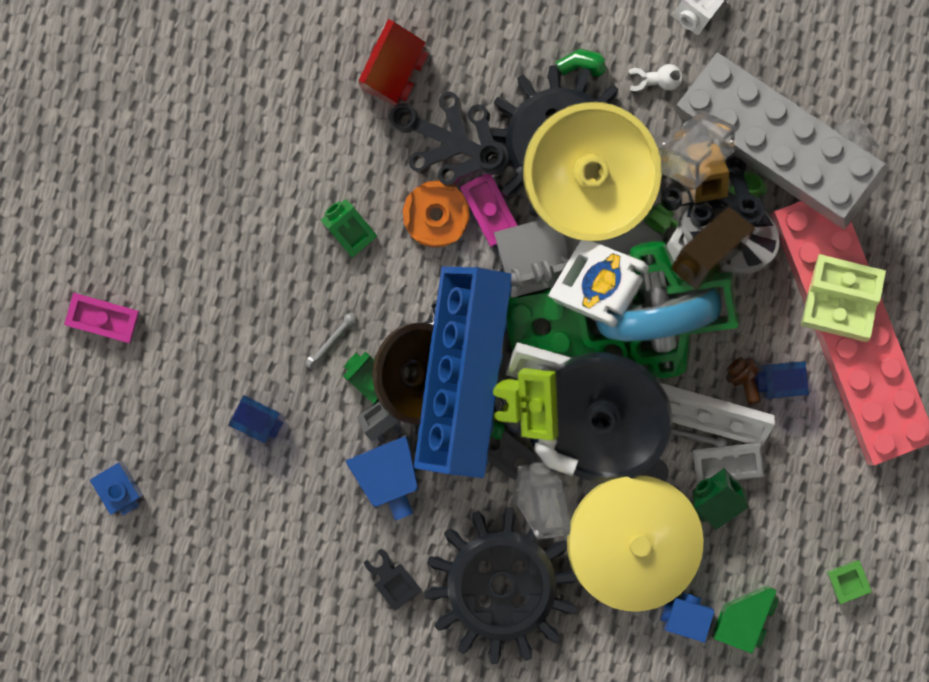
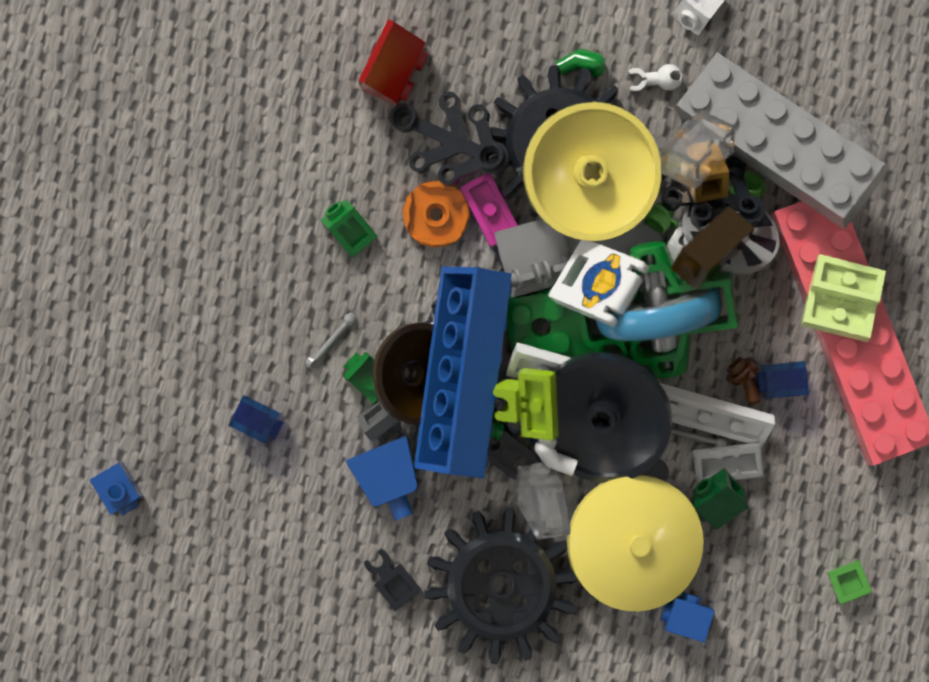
dark pink plate [64,292,140,343] -> none
green slope [711,585,779,654] -> none

